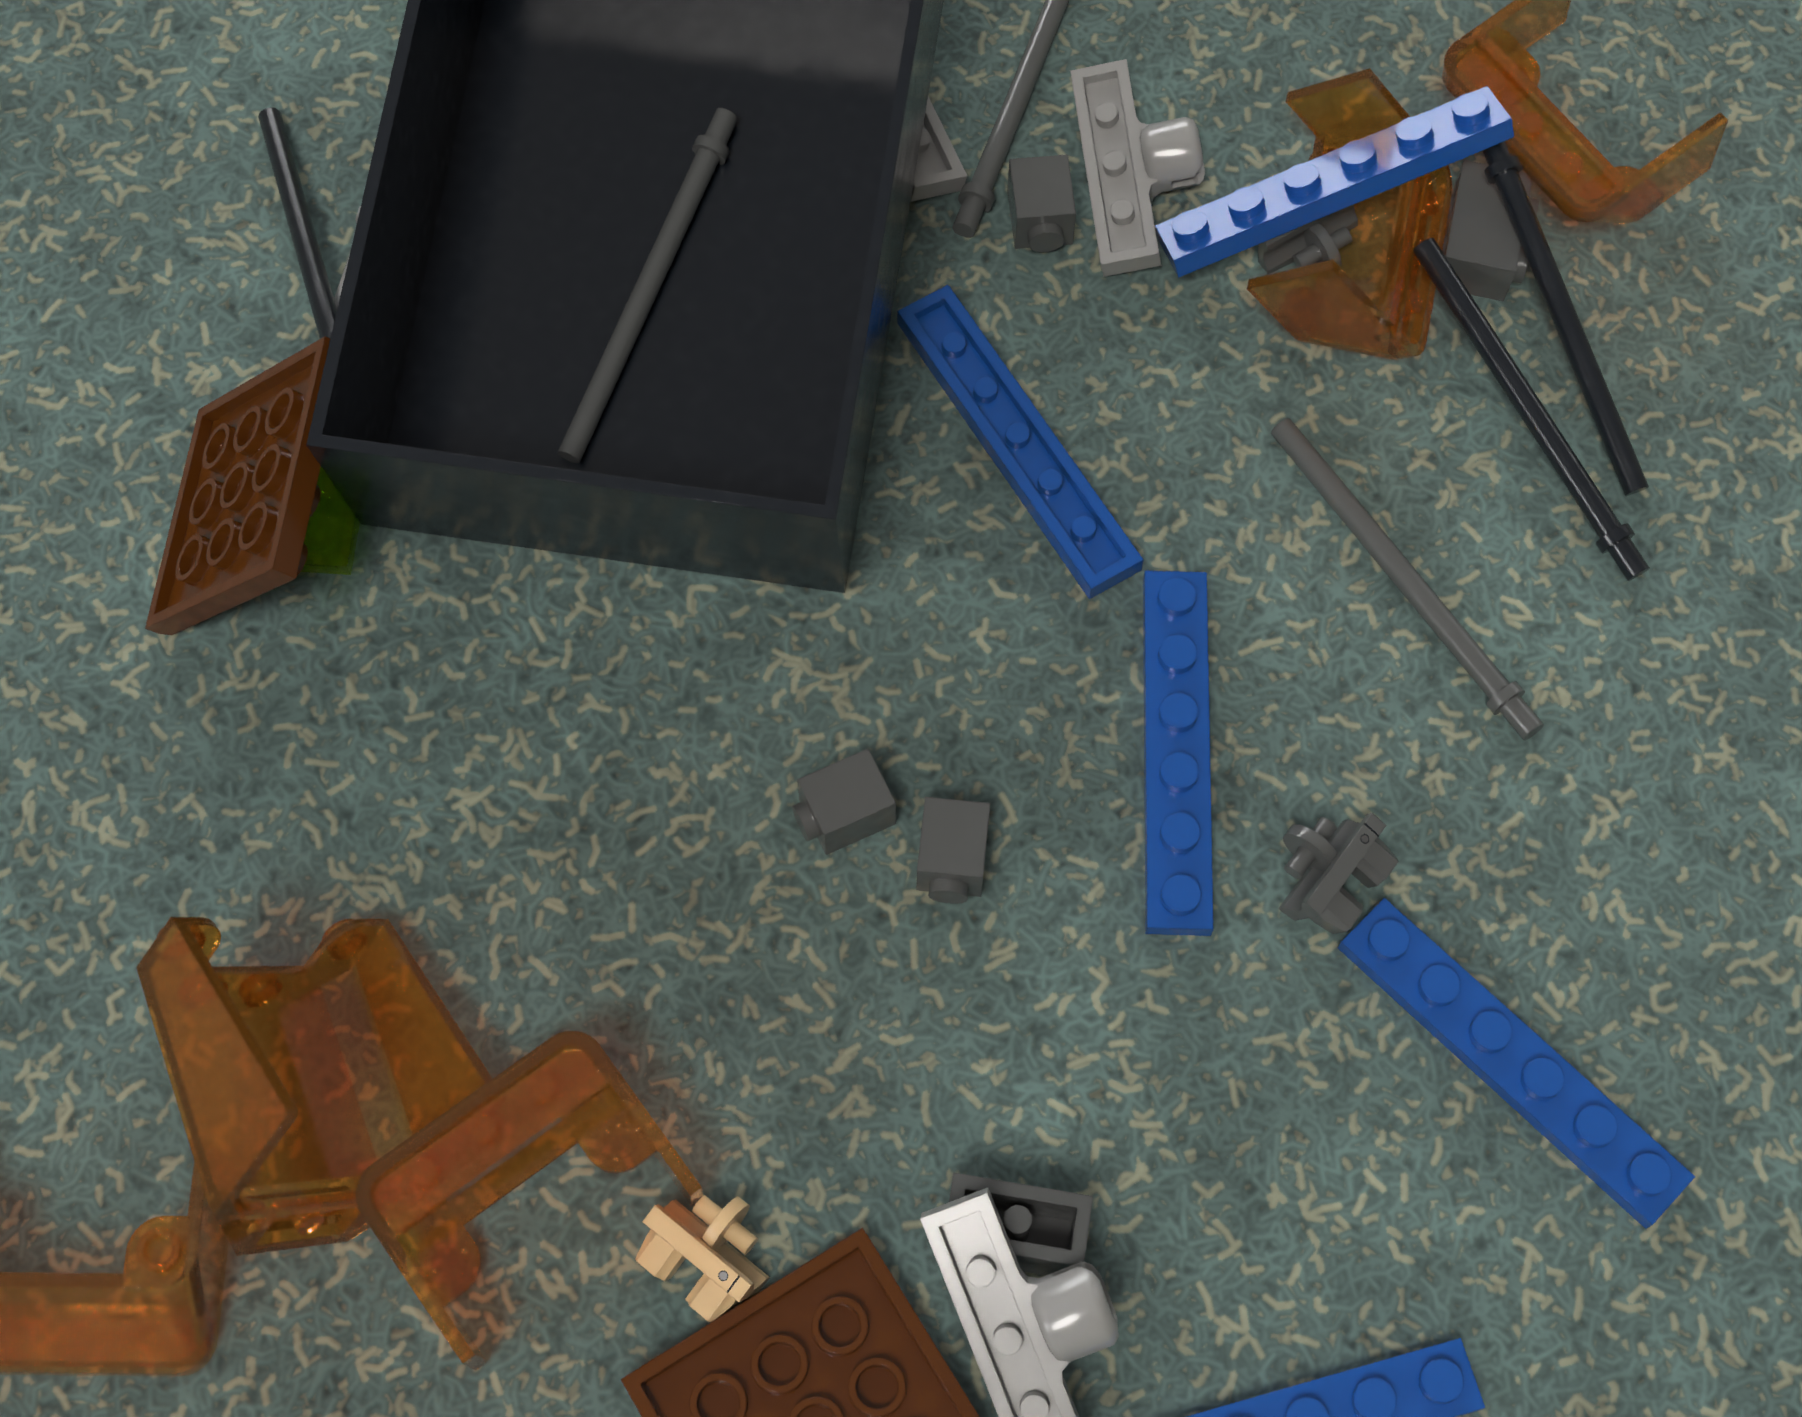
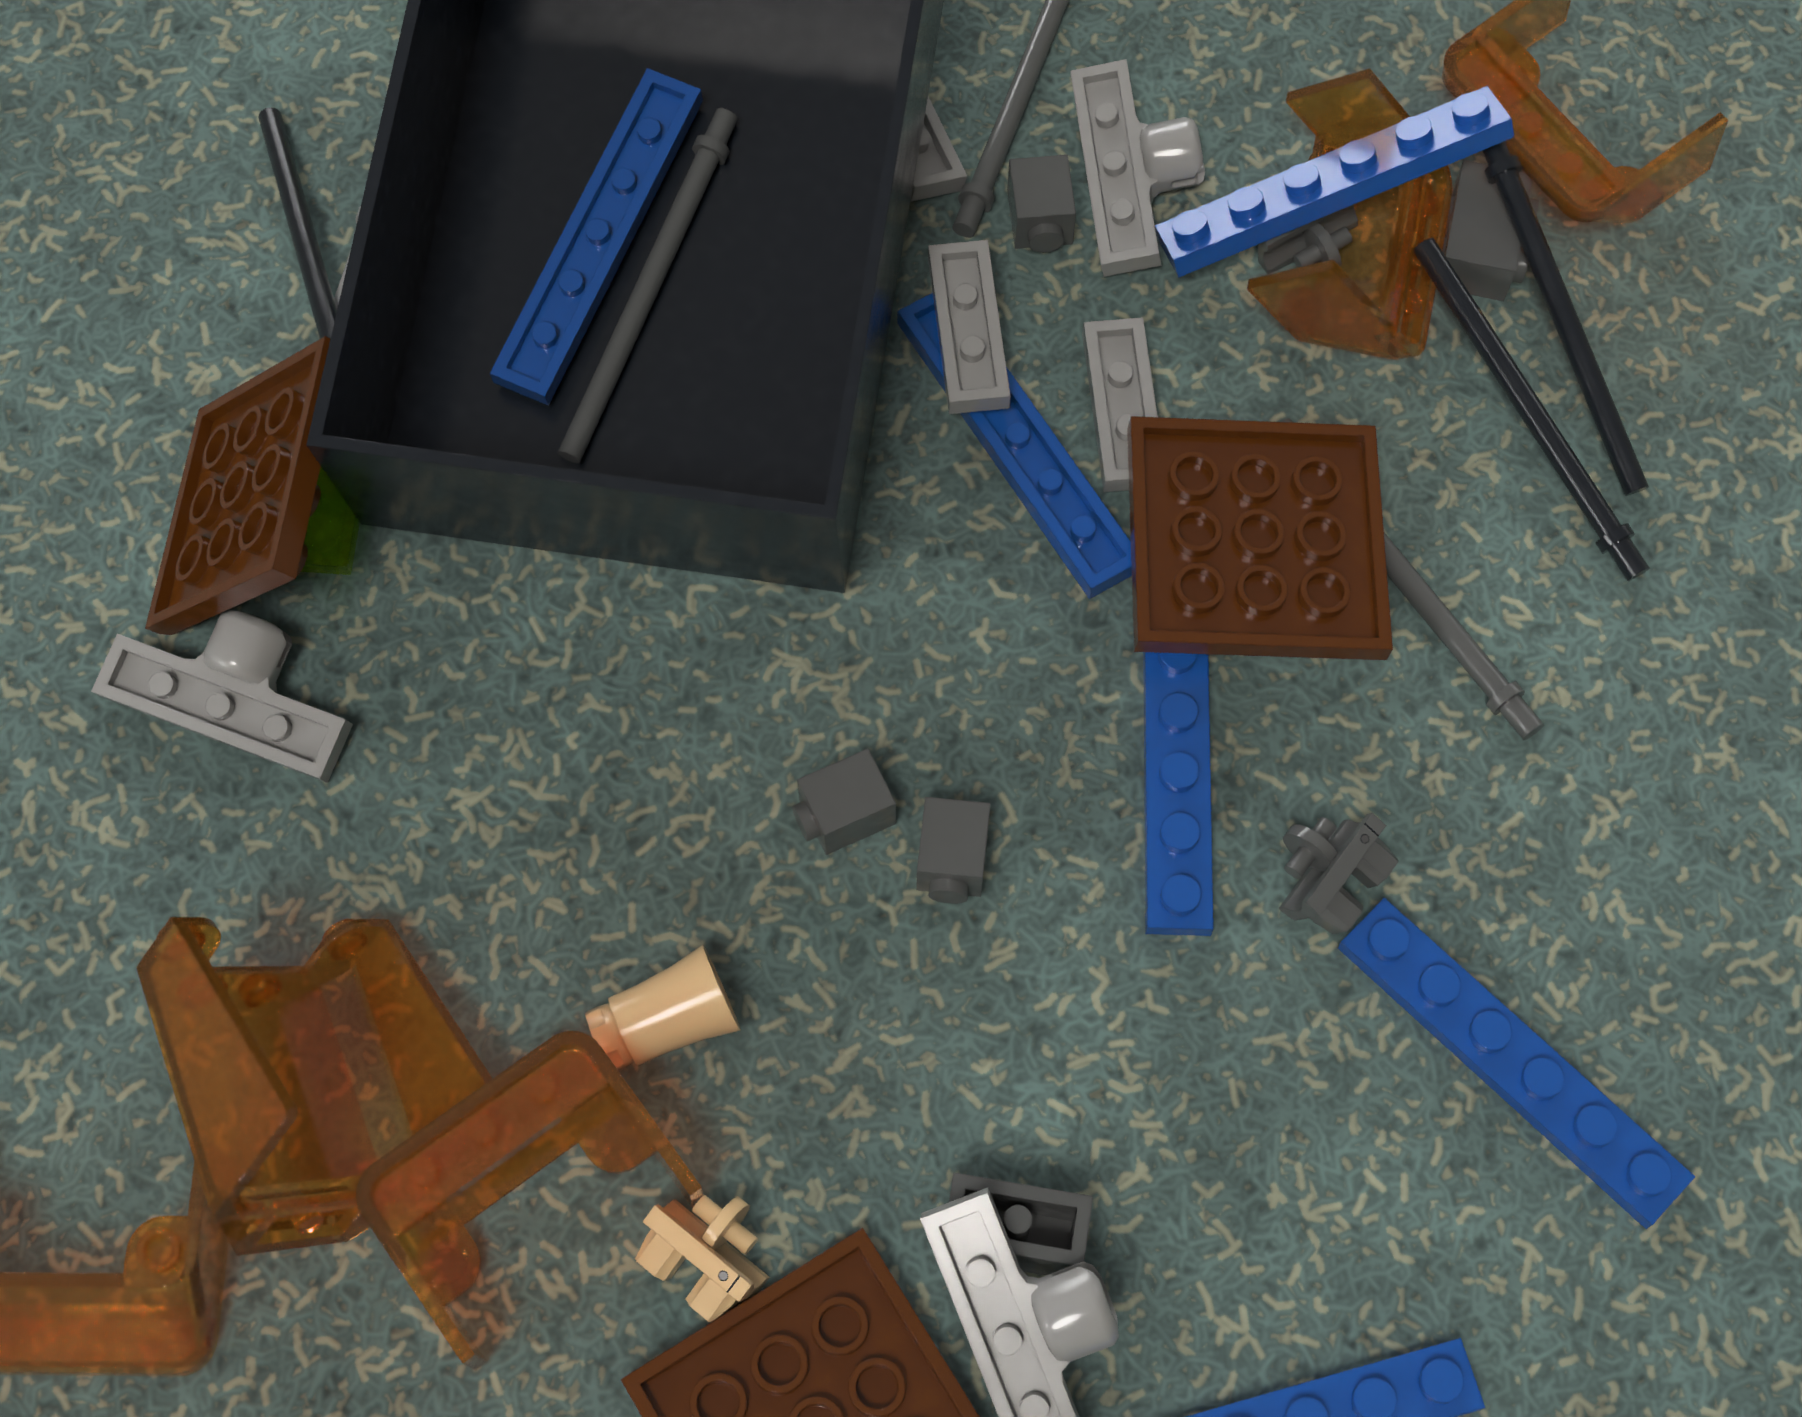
none -> light grey plate [91,610,353,783]
none -> blue plate [489,68,703,406]
none -> tan plant [585,945,741,1073]
none -> light grey plate [928,240,1011,414]
none -> light grey plate [1082,318,1158,492]
none -> reddish brown plate [1127,416,1393,660]

